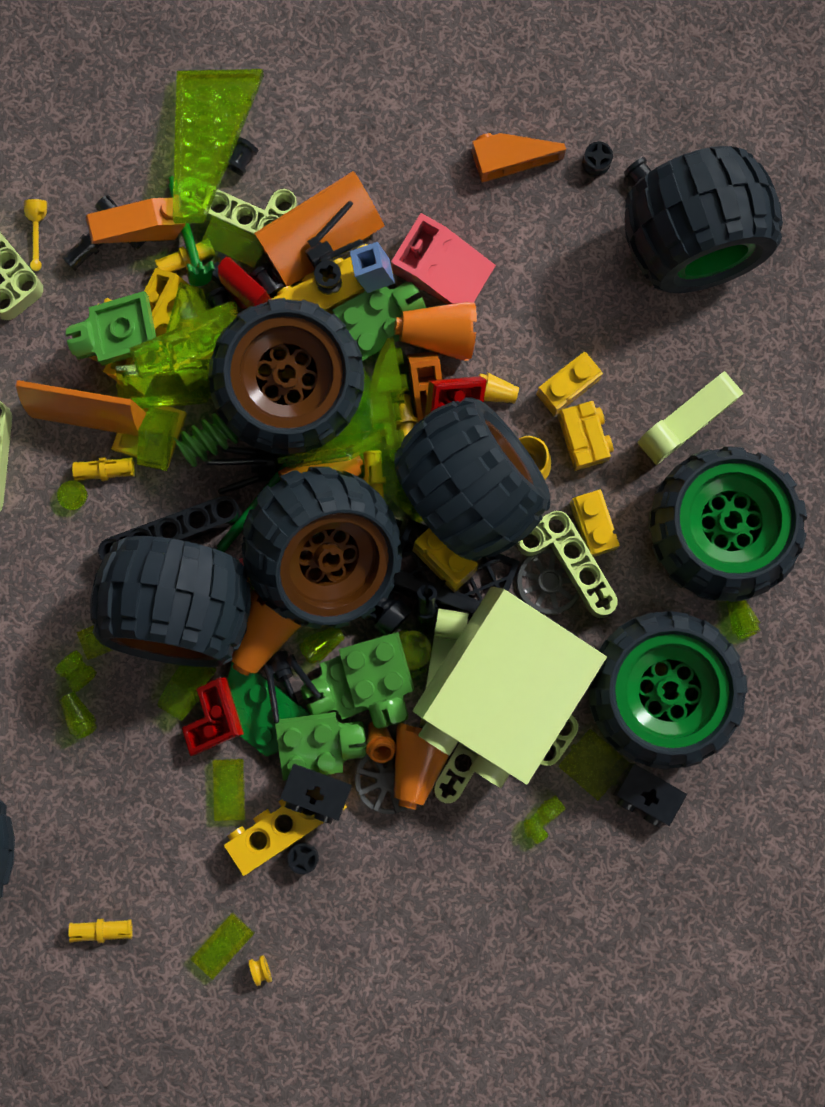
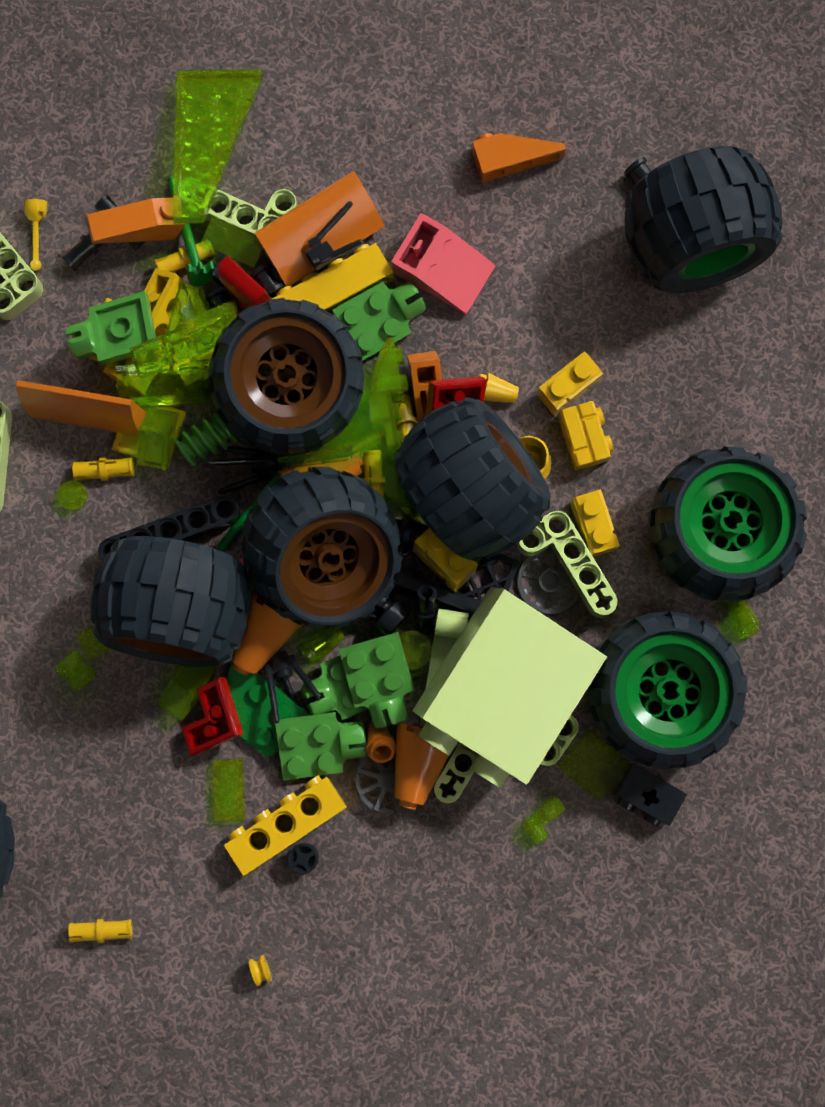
clear neon green cone [59,692,97,739] -> none
clear neon green plate [191,912,255,980] -> none
black bush [222,136,259,176] -> none
black brick [280,764,352,824] -> none
black bush [314,261,342,295] -> none
medium blue brick [350,242,395,293] -> none
orange cone [394,302,477,361] -> none
black wheel [582,141,613,176] -> none
yellowish green beam [637,371,744,465] -> none

